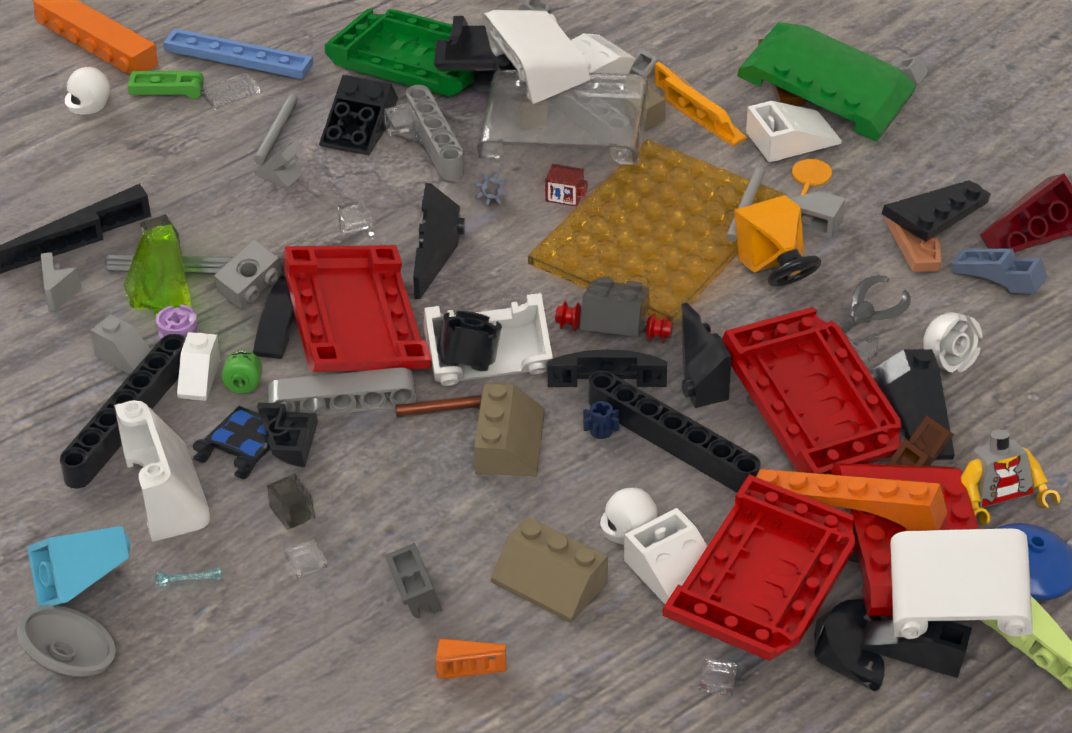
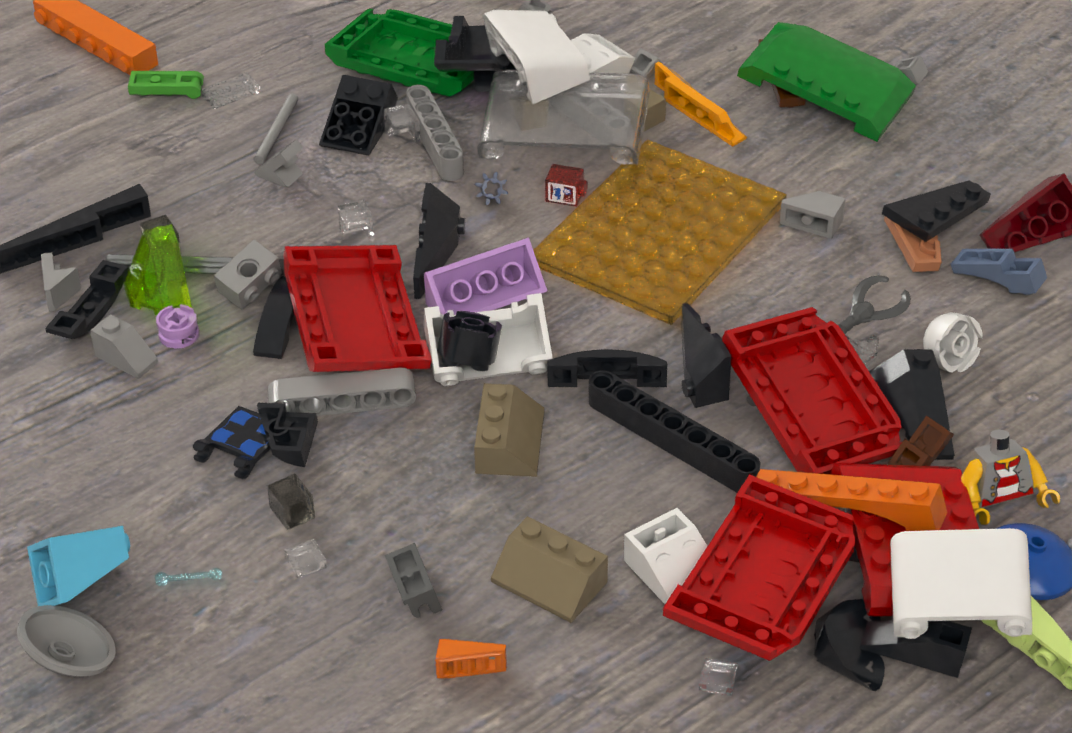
black beam [60,334,185,489] -> none
white helmet [65,67,110,115] -> none
white windscreen [114,400,210,542] -> none
medium blue plate [163,28,313,79] -> none
white slope [177,332,221,401] -> none
bright green head [222,350,262,394] -> none
copper bar [395,395,482,417] -> none
dark grey brick [555,277,673,344] -> none
dark blue gear [583,401,619,439] -> none
white helmet [600,488,658,545] -> none
light grey bar [726,167,765,242] -> none
light orange piece [734,195,821,287] -> none
white slope [746,101,842,162] -> none
light orange piece [792,159,832,195] -> none
none -> black slope [45,260,129,339]
none -> lavender slope [424,237,547,315]

